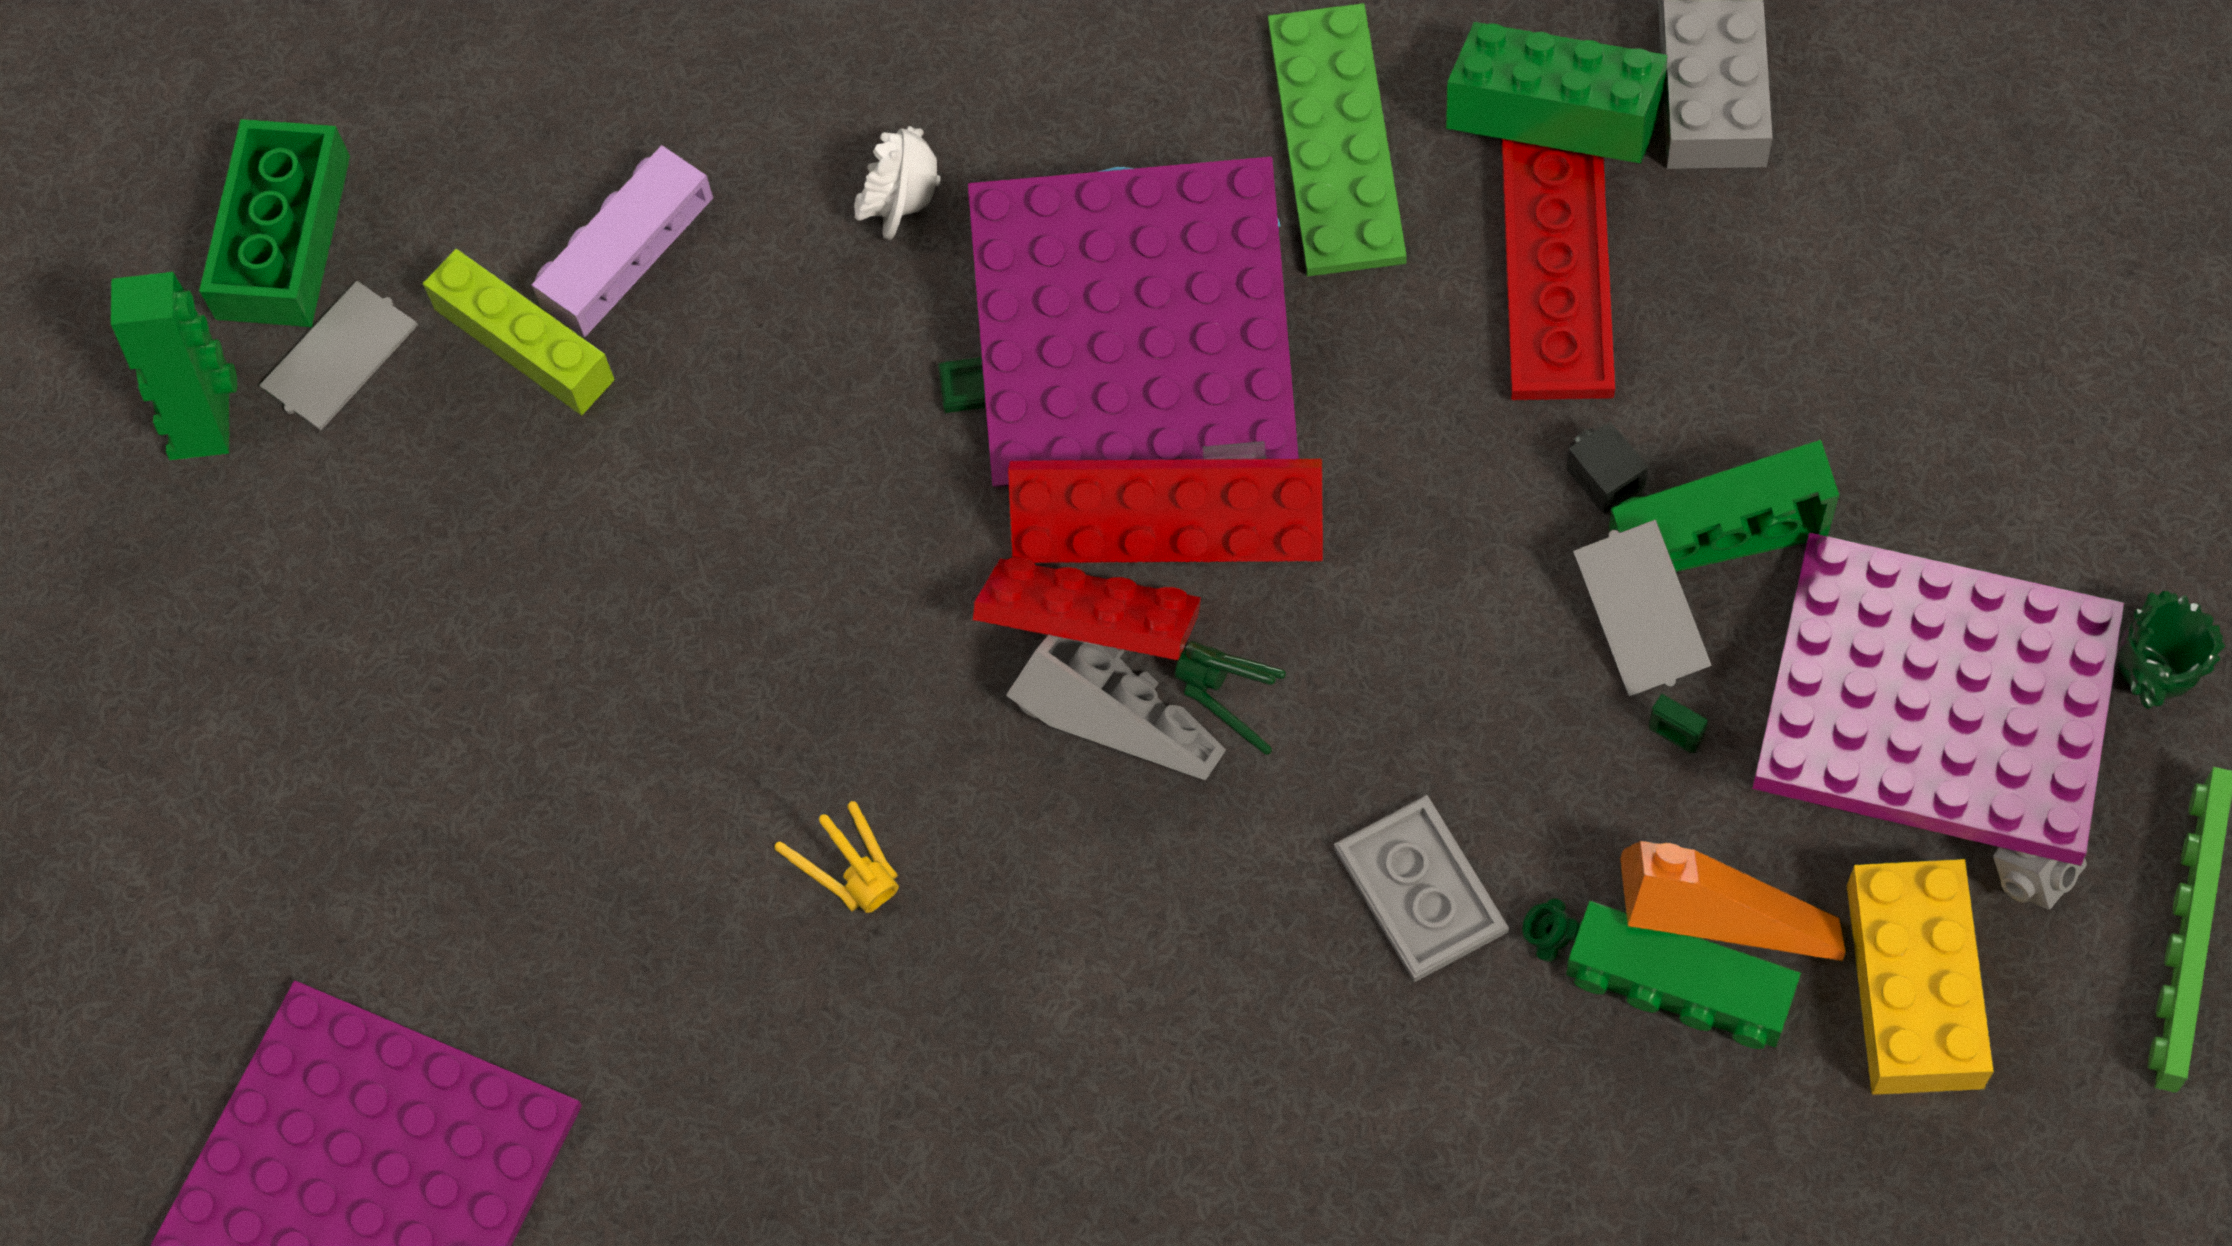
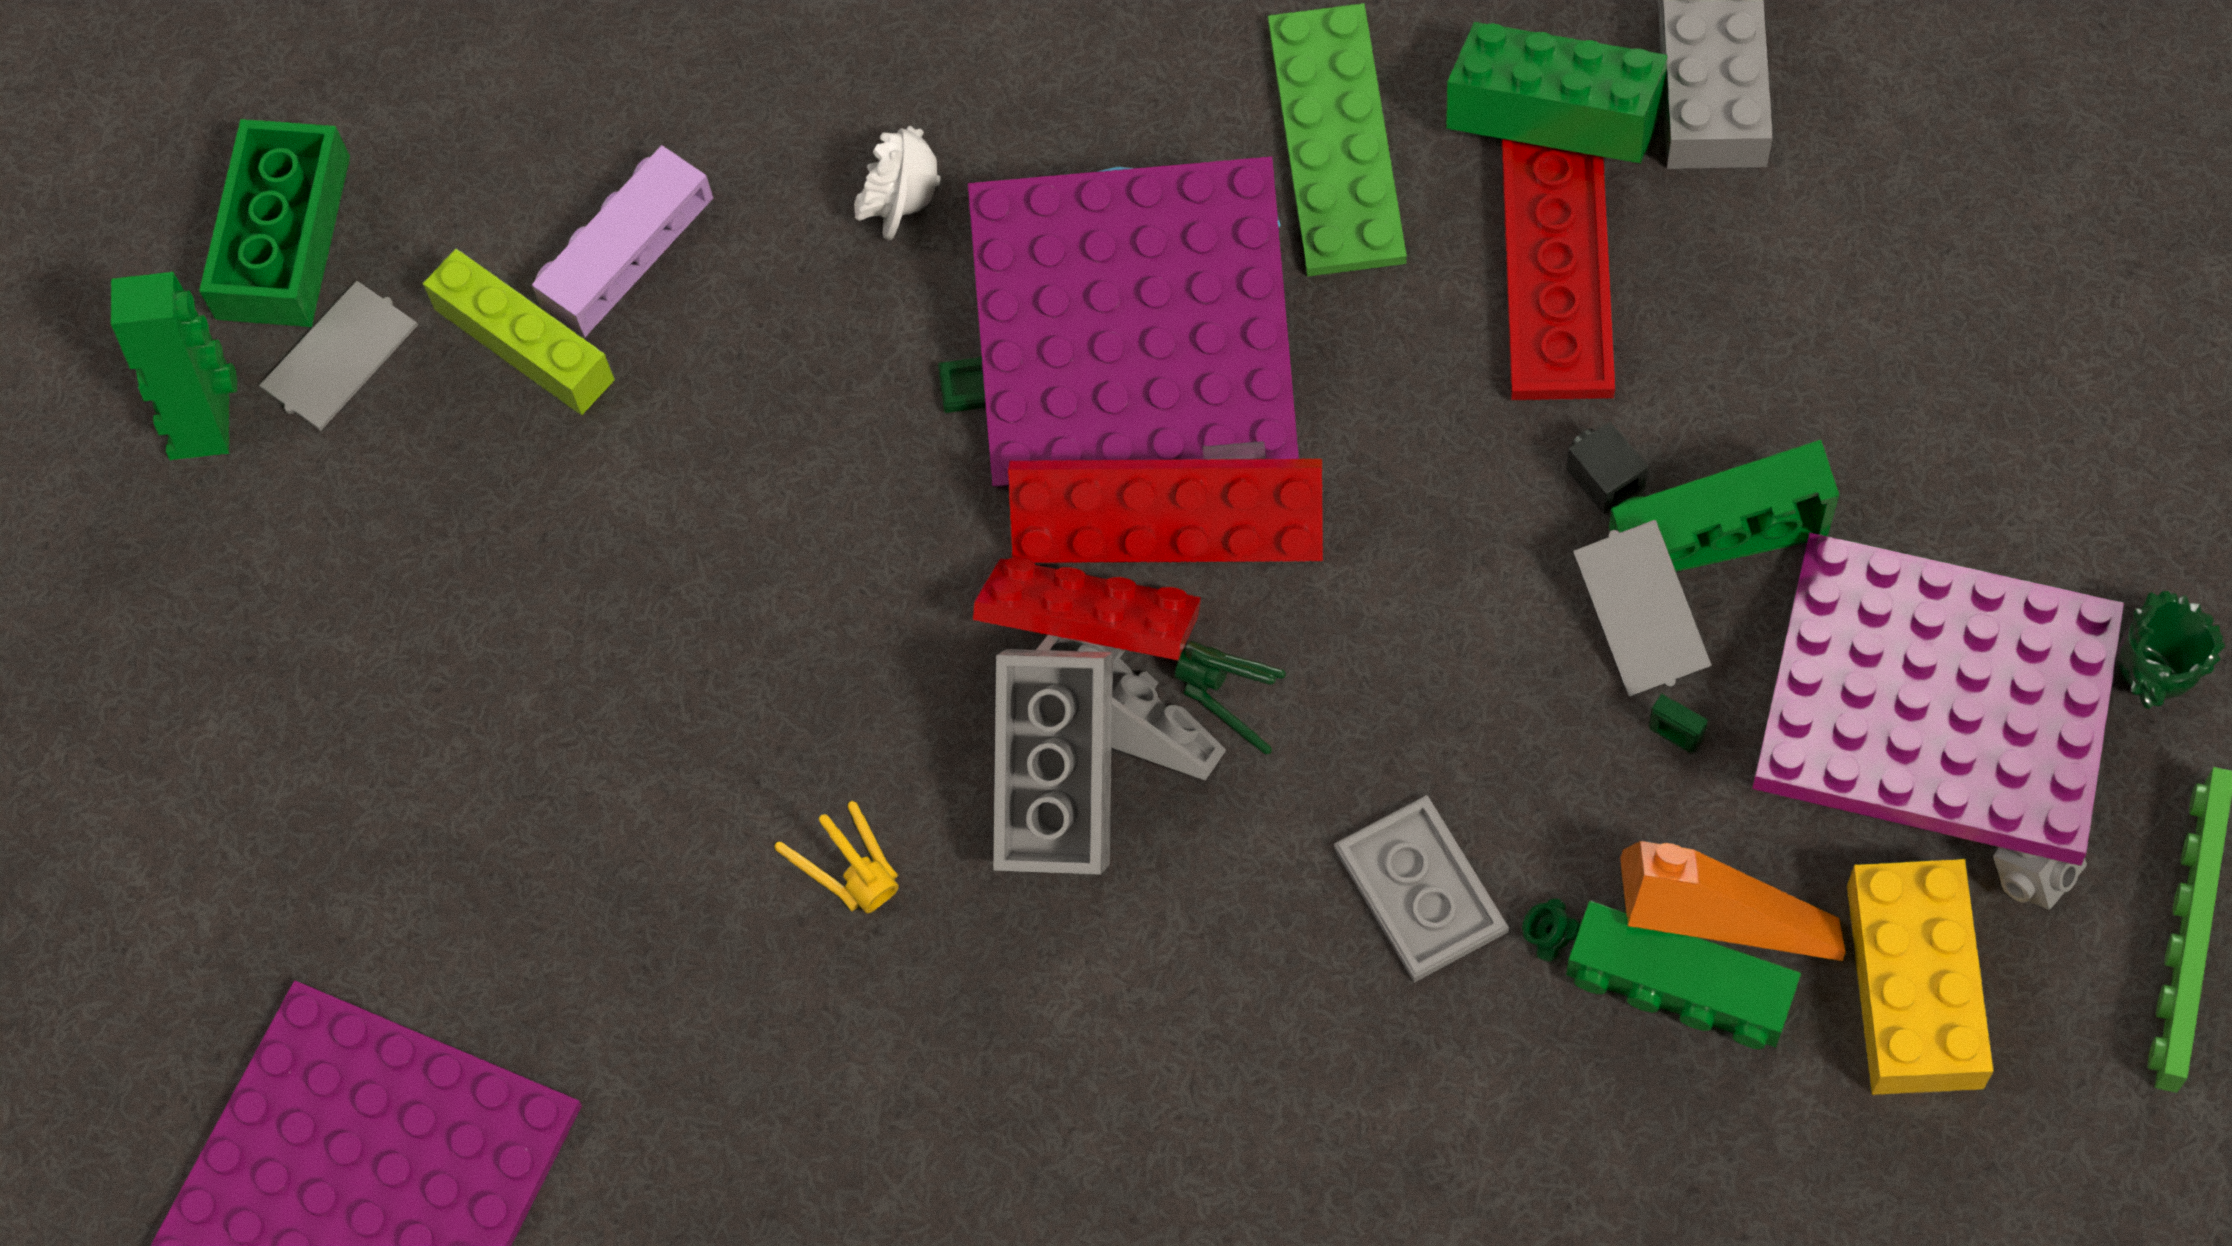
none -> light grey brick [993,649,1113,874]

